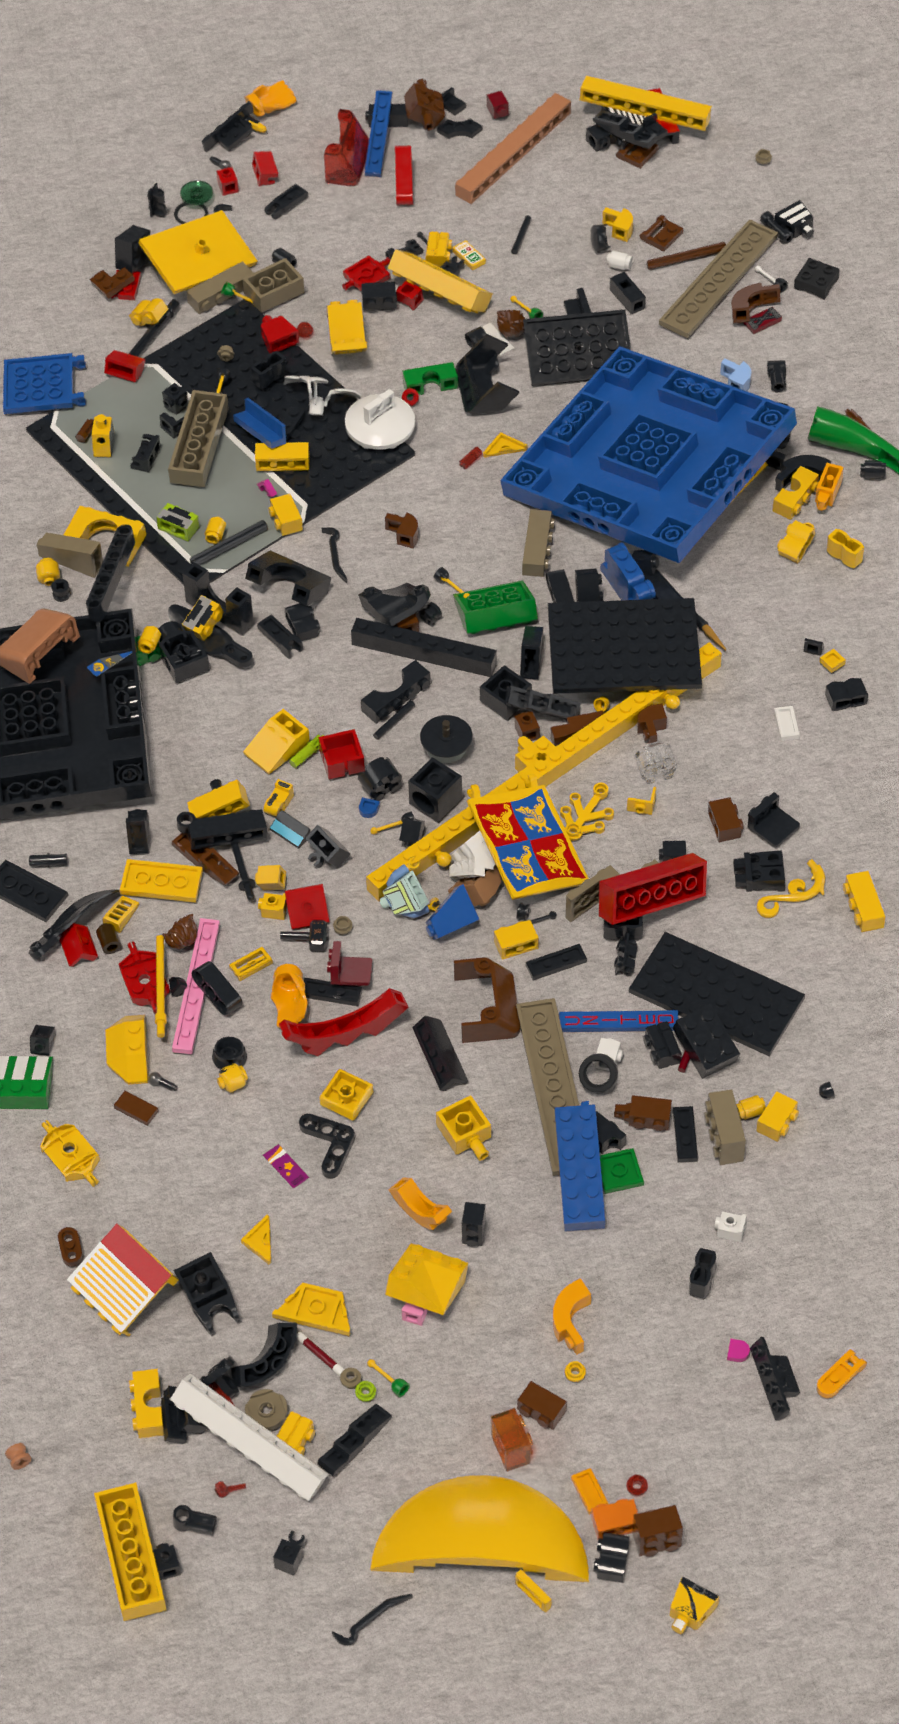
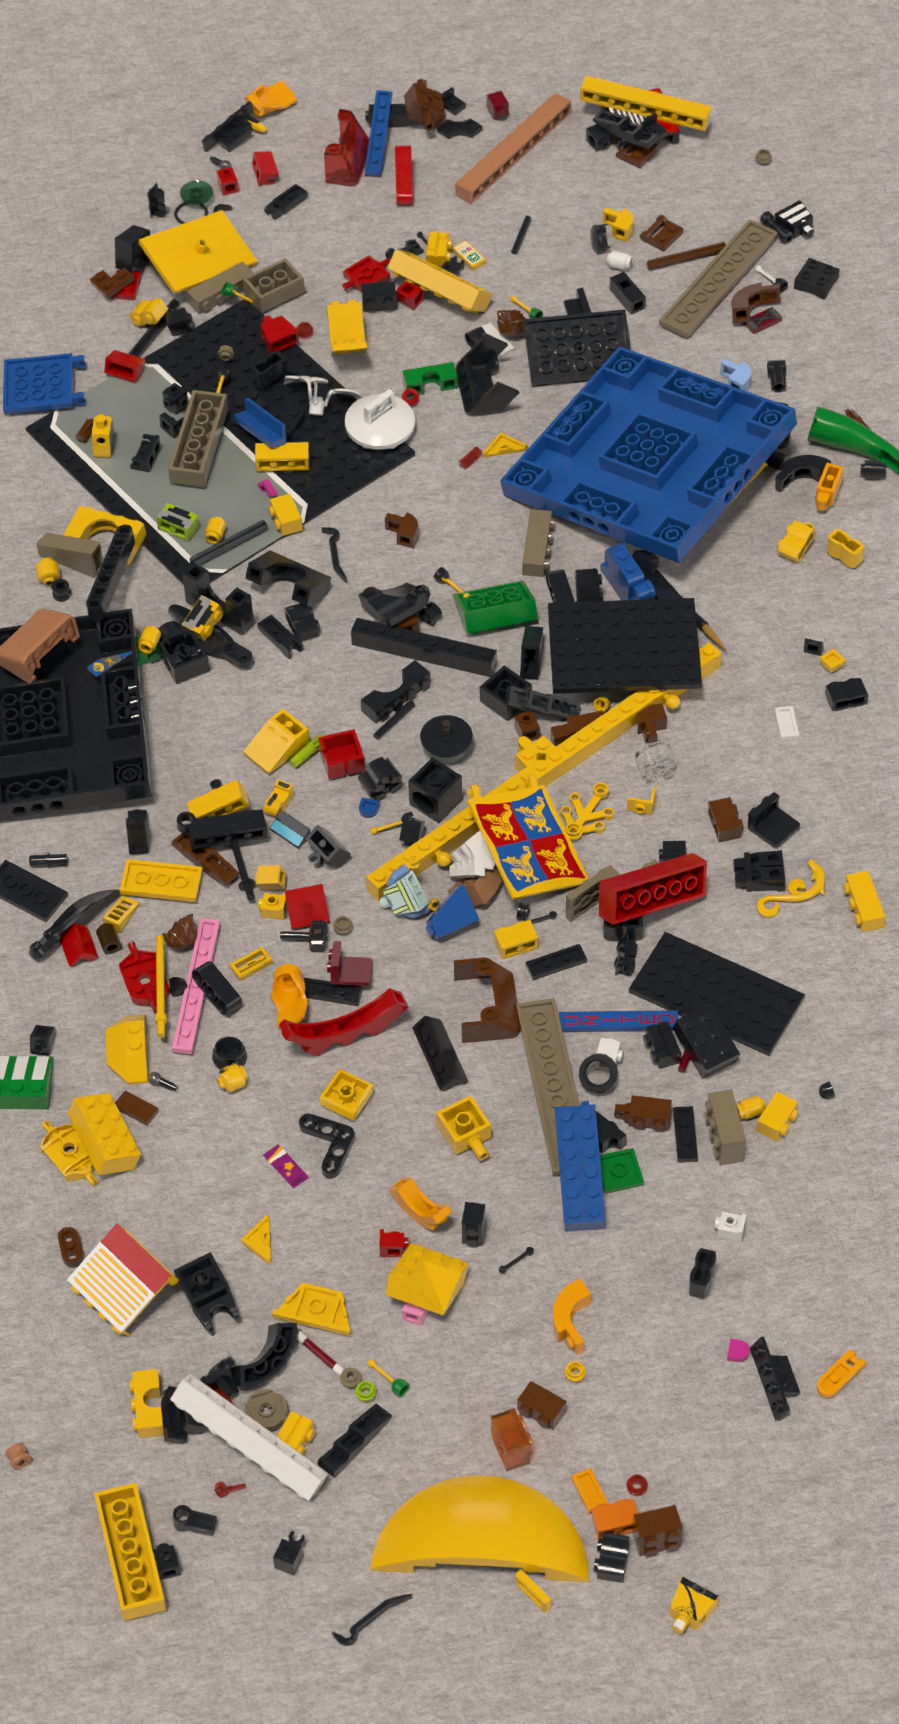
black brick [272,248,297,268] -> none
yellow arch [772,466,819,520] -> none
none -> yellow brick [67,1093,141,1176]
none -> black brick [165,307,193,336]
none -> red brick [379,1229,409,1257]
none -> black hinge [498,1247,534,1274]

